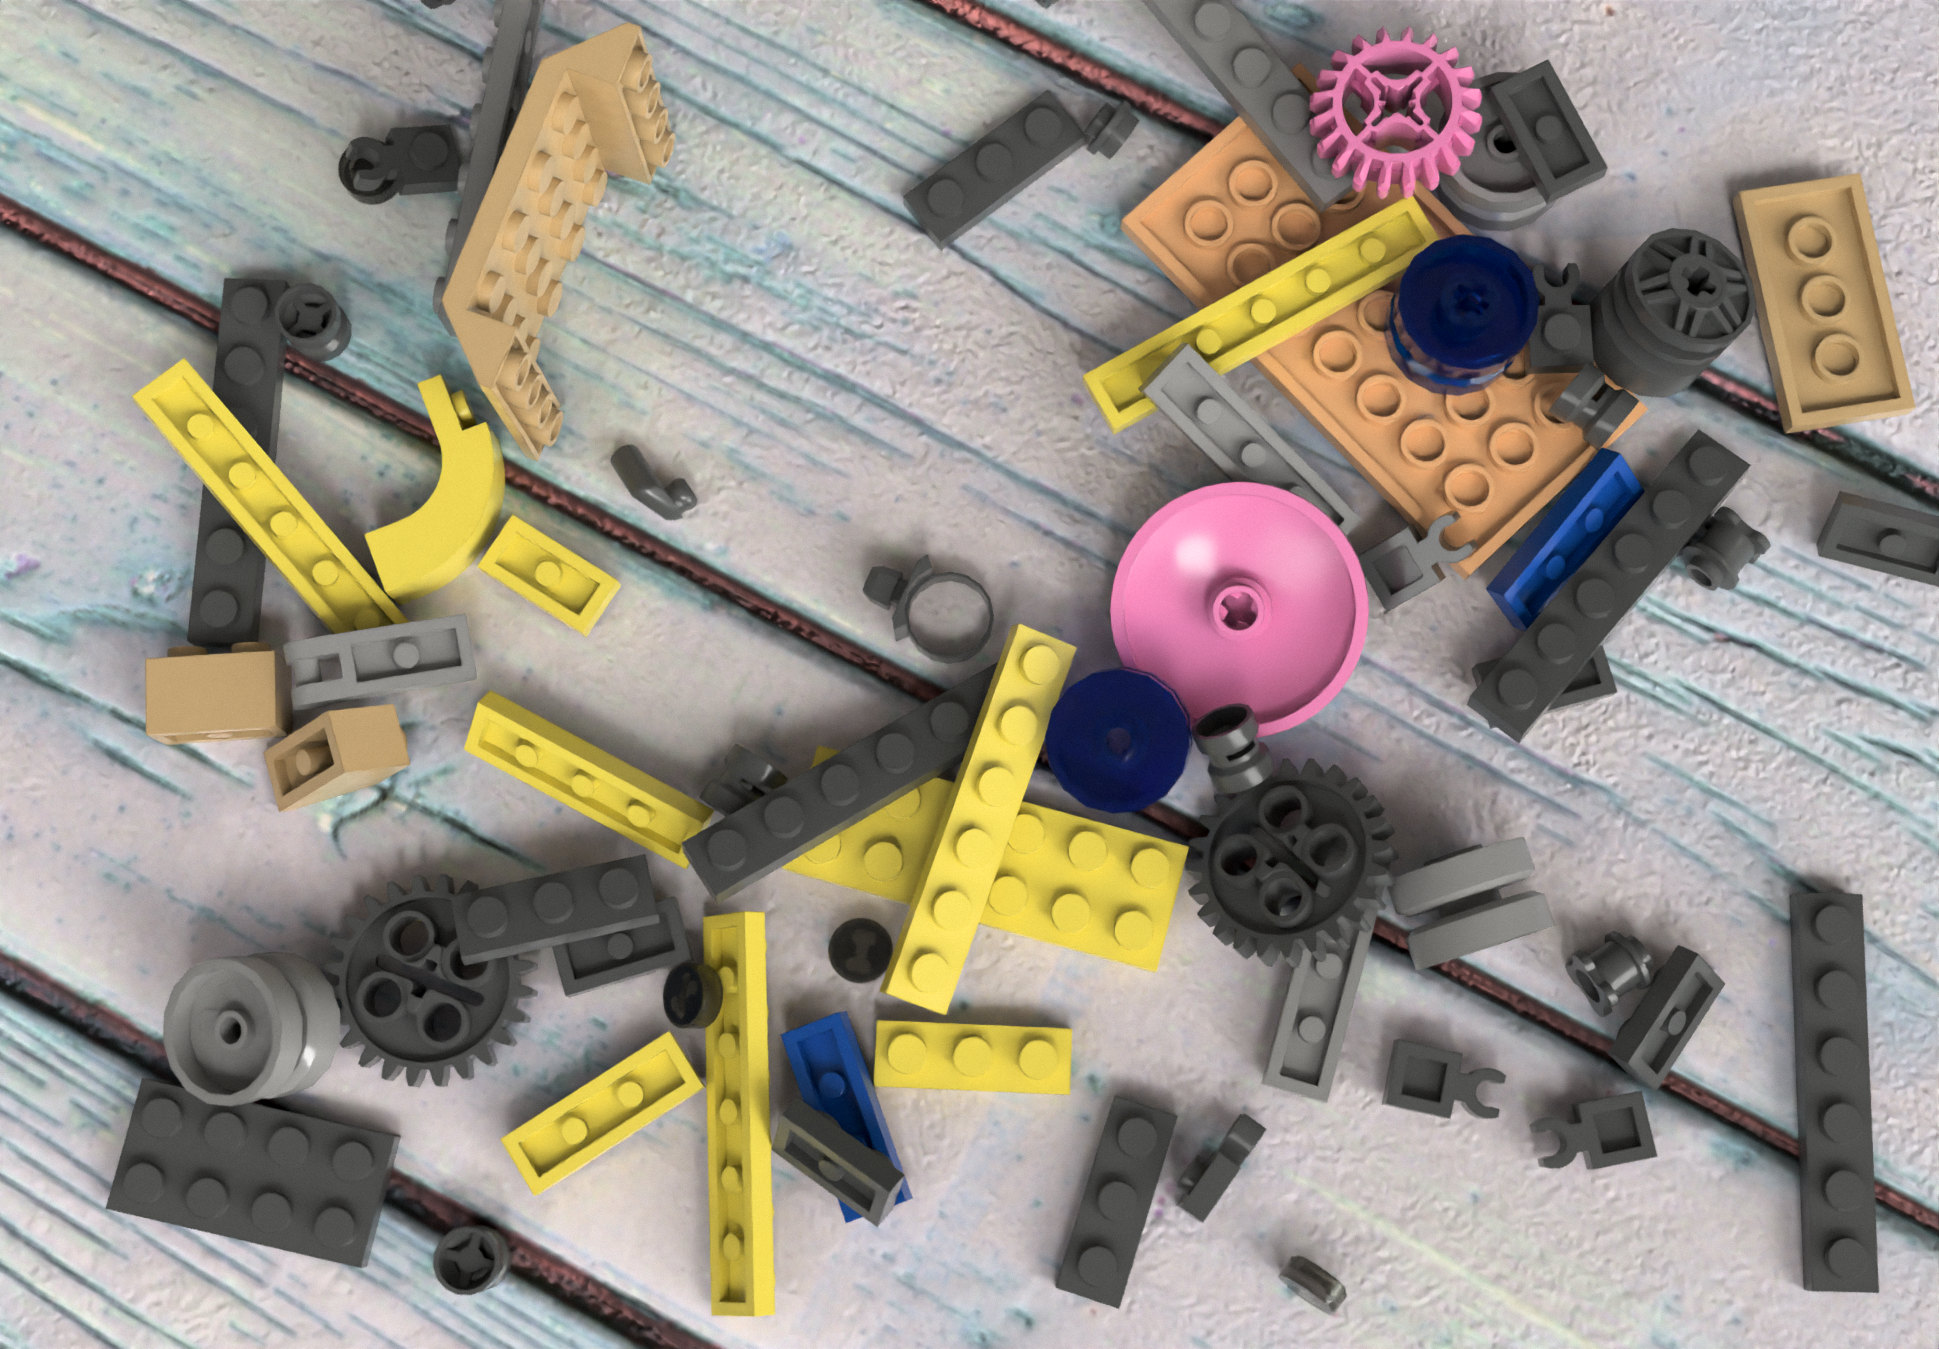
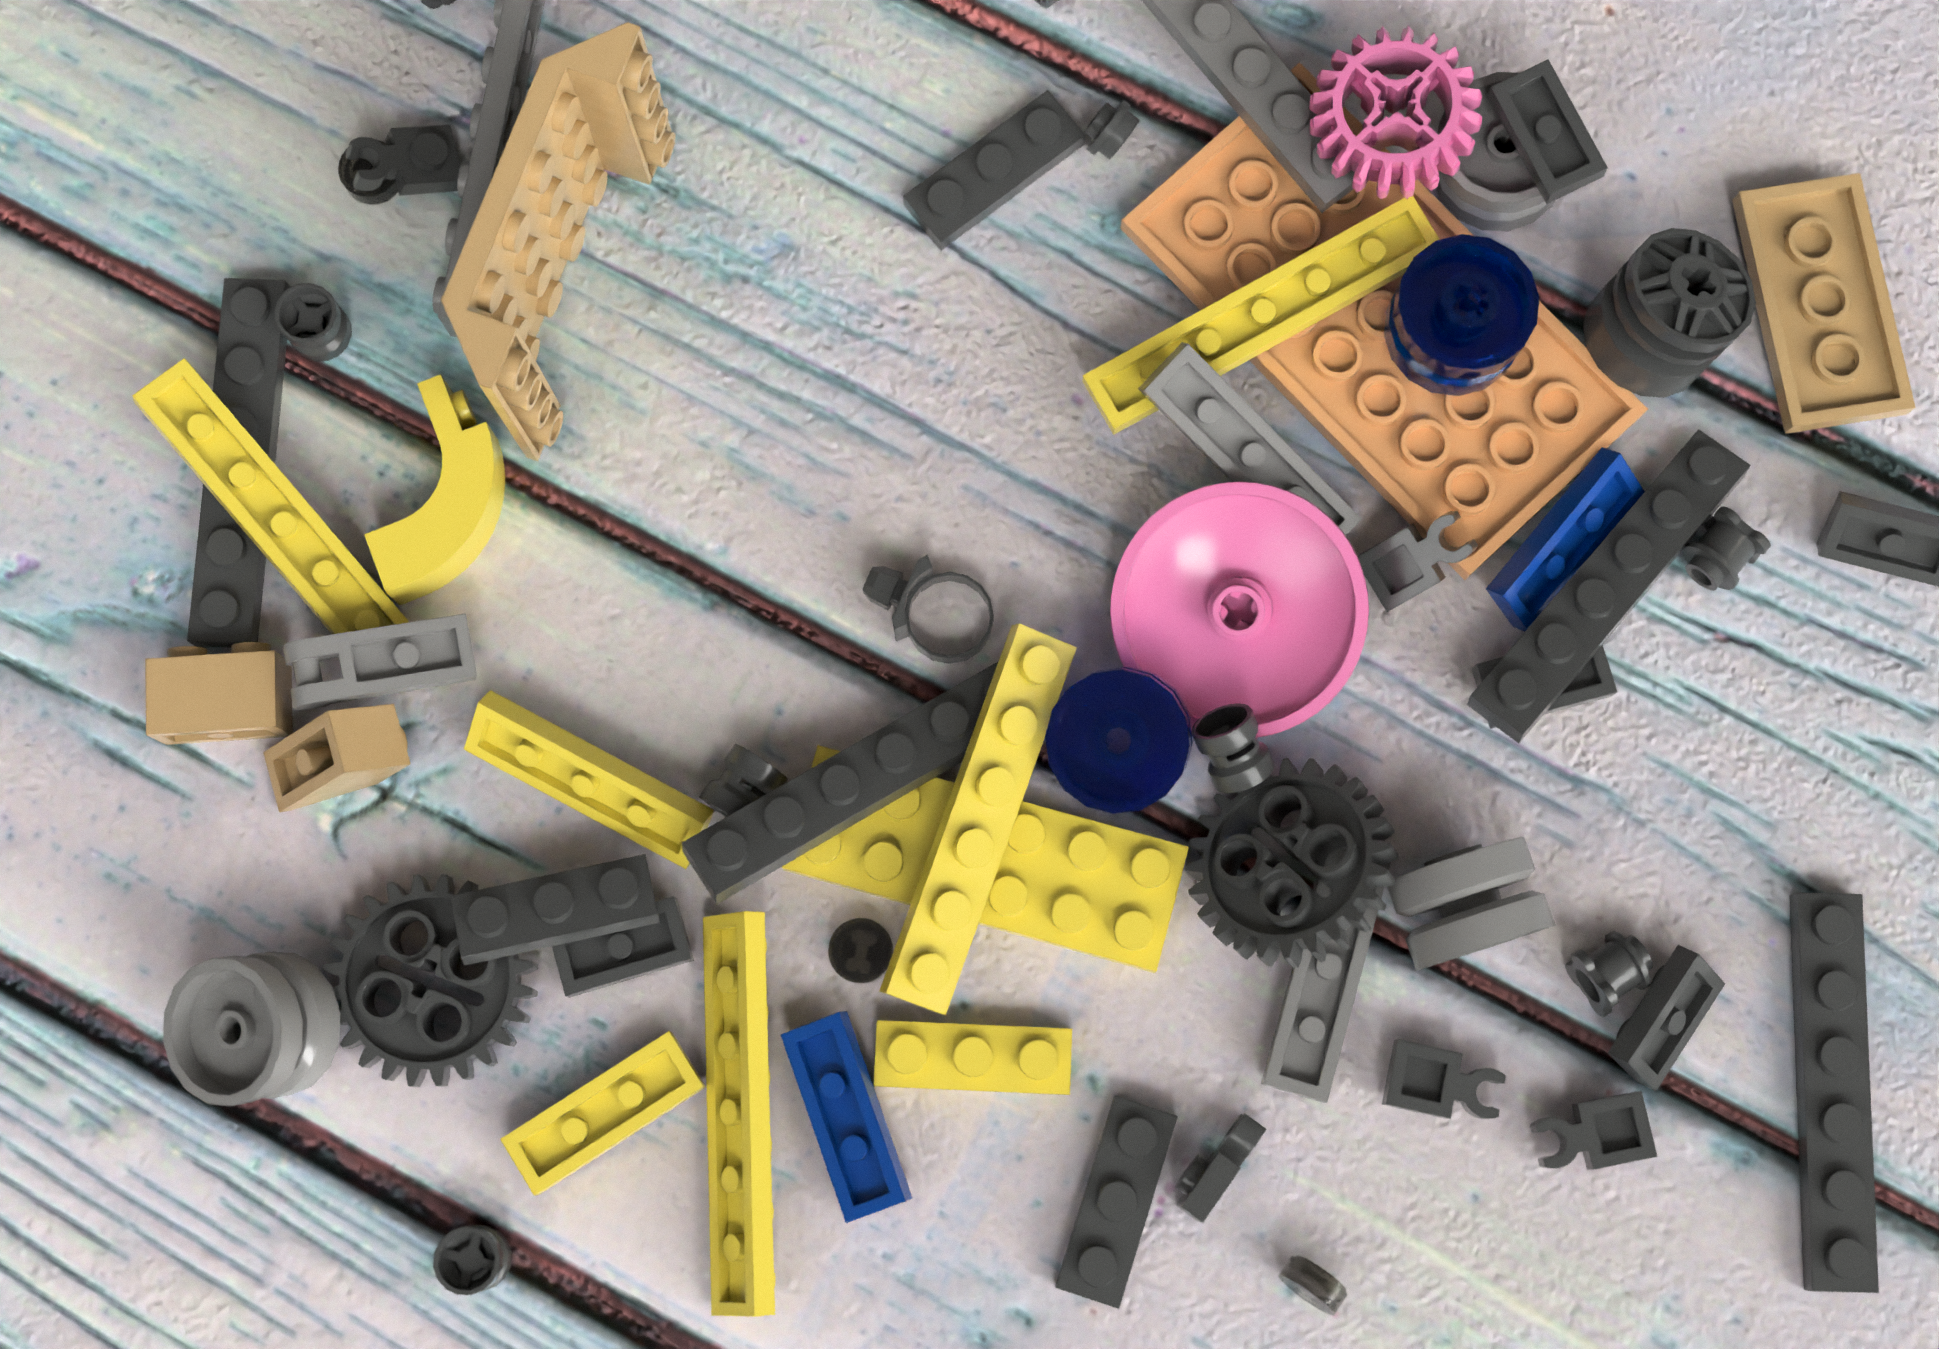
dark grey plate [106,1078,401,1268] -> none
light yellow plate [477,514,621,637] -> none
dark grey arm [610,444,698,520] -> none
clear smoke tile [663,963,723,1029] -> none
dark grey plate [771,1097,905,1227] -> none
dark grey plate [1522,263,1594,374] -> none
dark grey wheel [1548,362,1639,450] -> none

